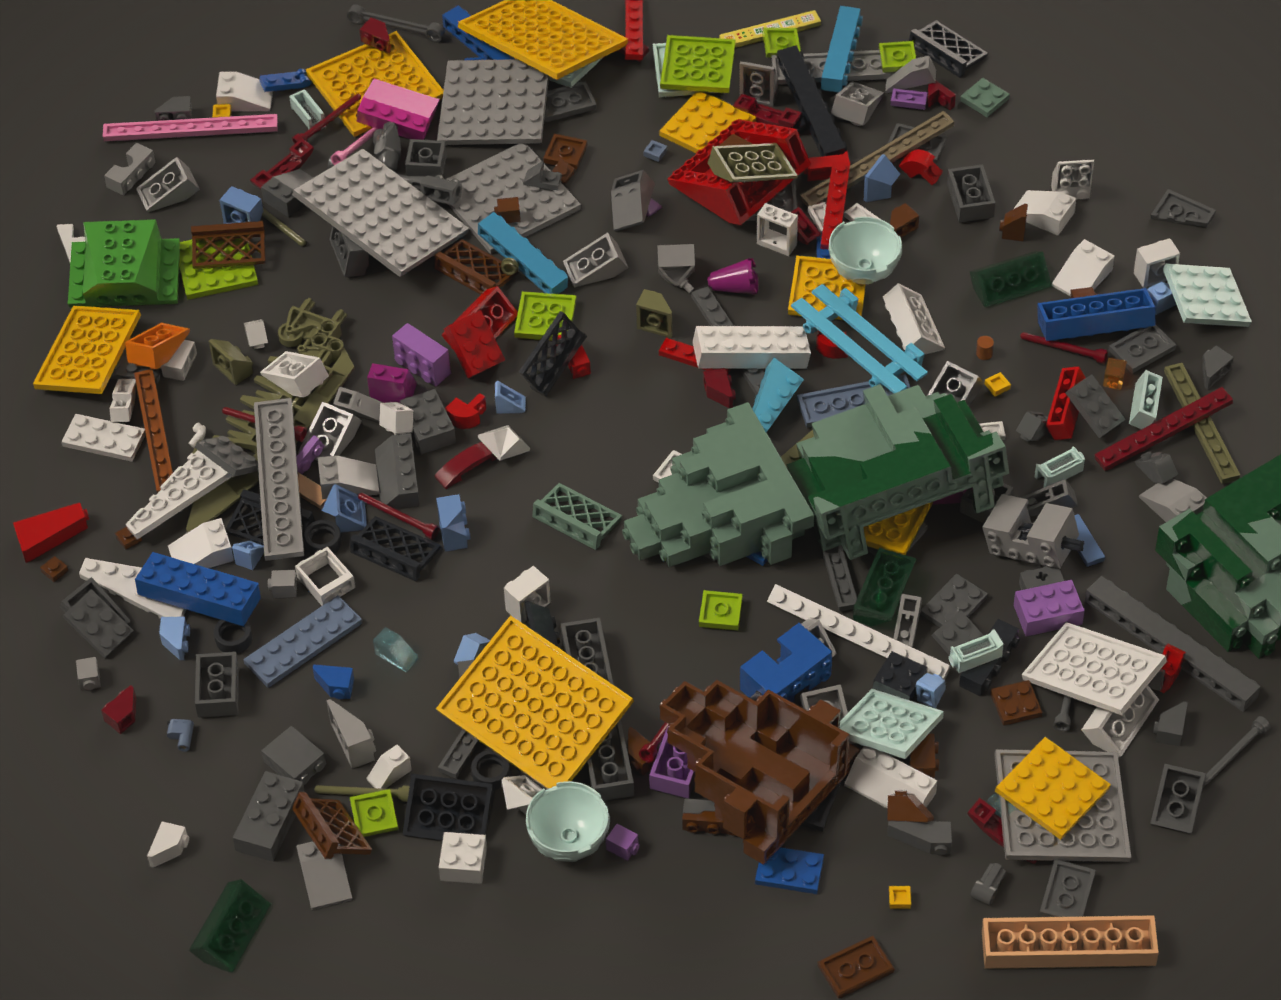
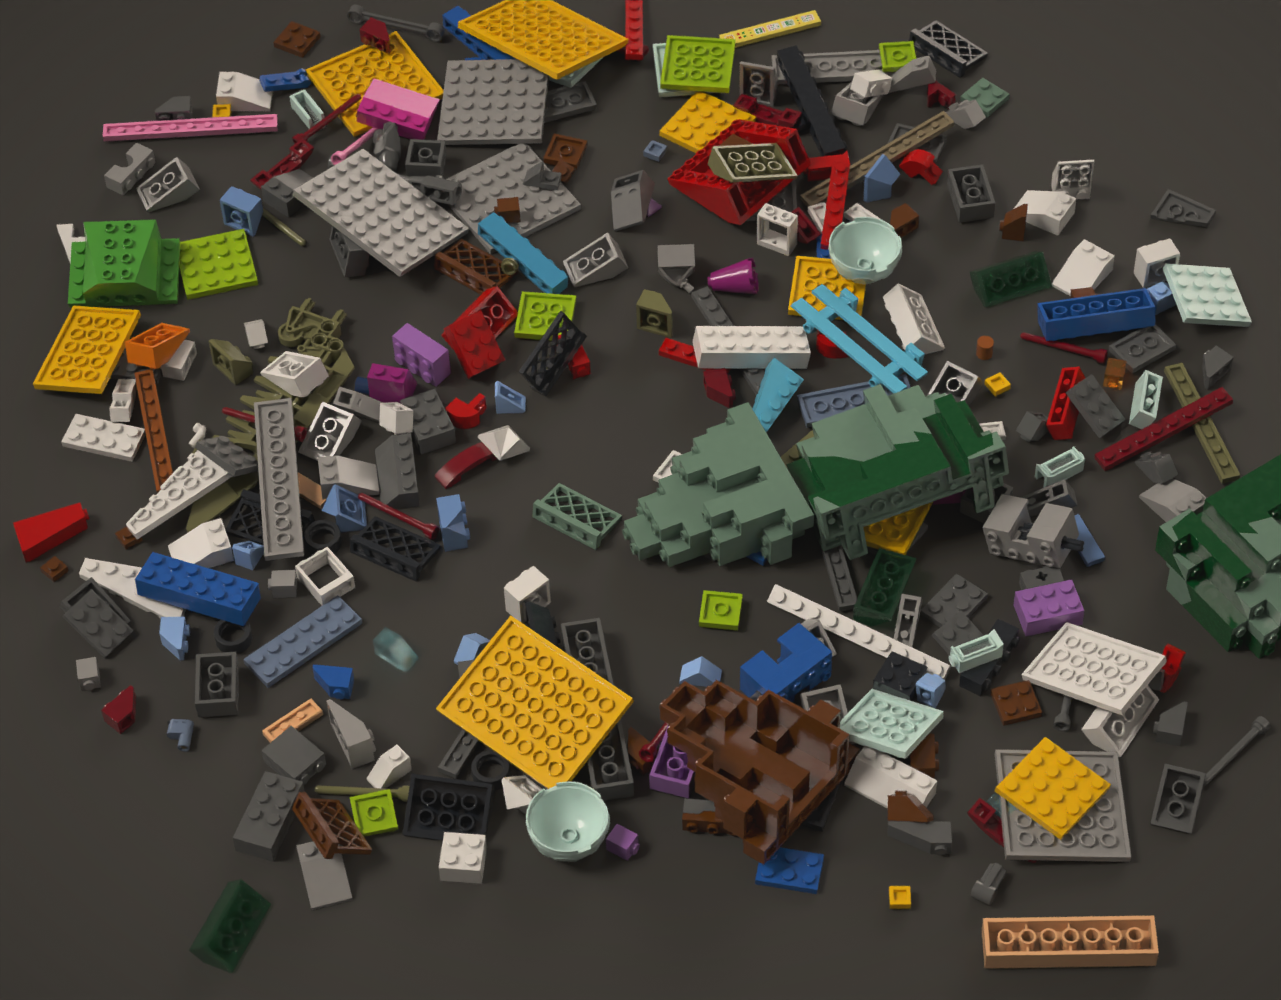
white slope [147,822,189,868] -> none
reddish brown fence [191,221,265,269] -> none
medium lavender plate [297,435,324,474] -> none
lime plate [762,27,801,58] -> none
reddish brown tile [817,936,895,999] -> none
dark azure brick [821,6,863,92] -> none
medium lavender plate [891,88,928,110] -> none
dark grey plate [1039,859,1096,917] -> none
dark grey brick [1085,576,1261,712] -> none
none -> light nougat tile [262,698,323,743]
none -> reddish brown plate [273,21,321,58]
none -> dark blue piece [355,377,370,395]
none -> light blue slope [679,656,722,687]
none -> white brick [850,70,892,97]
none -> light grey slope [946,99,986,129]

